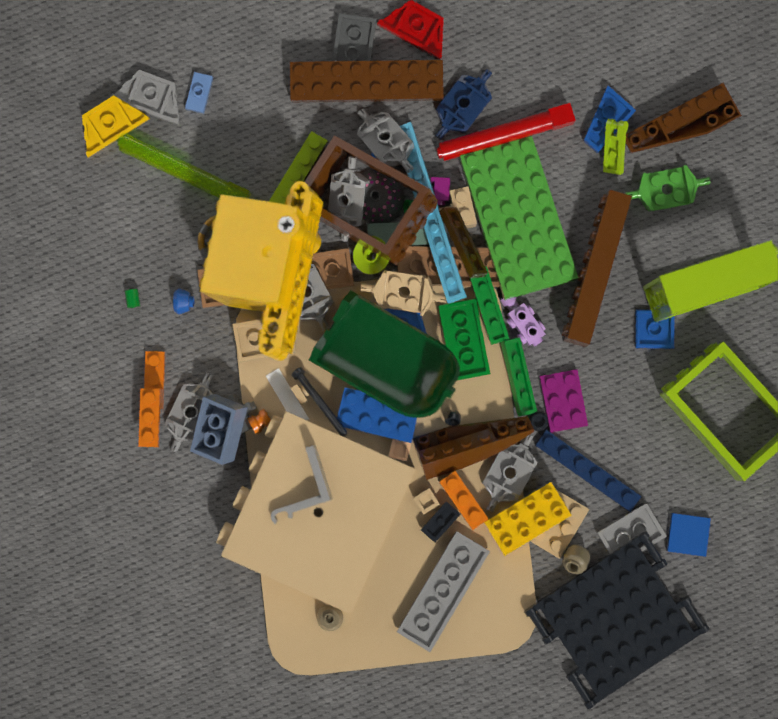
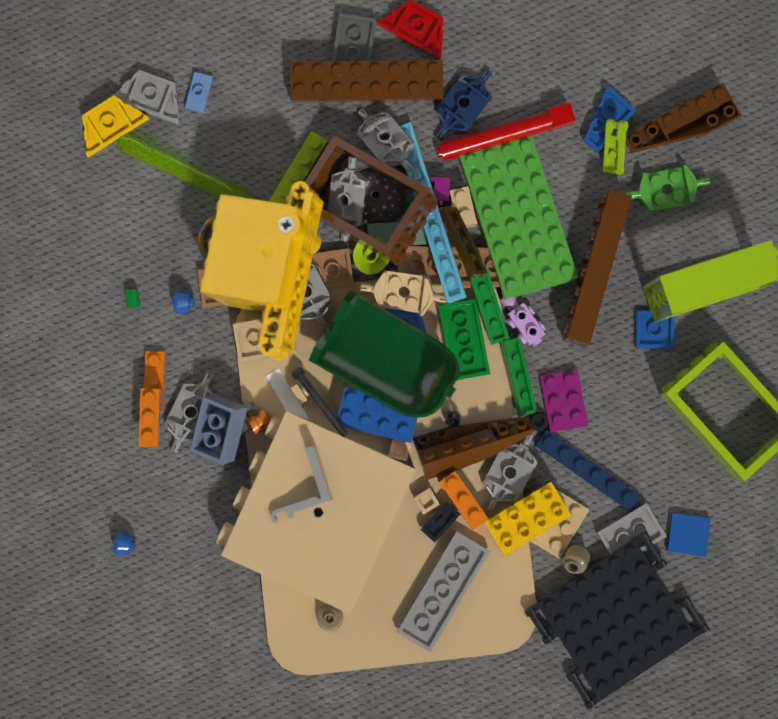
none -> blue cone [113,530,136,556]

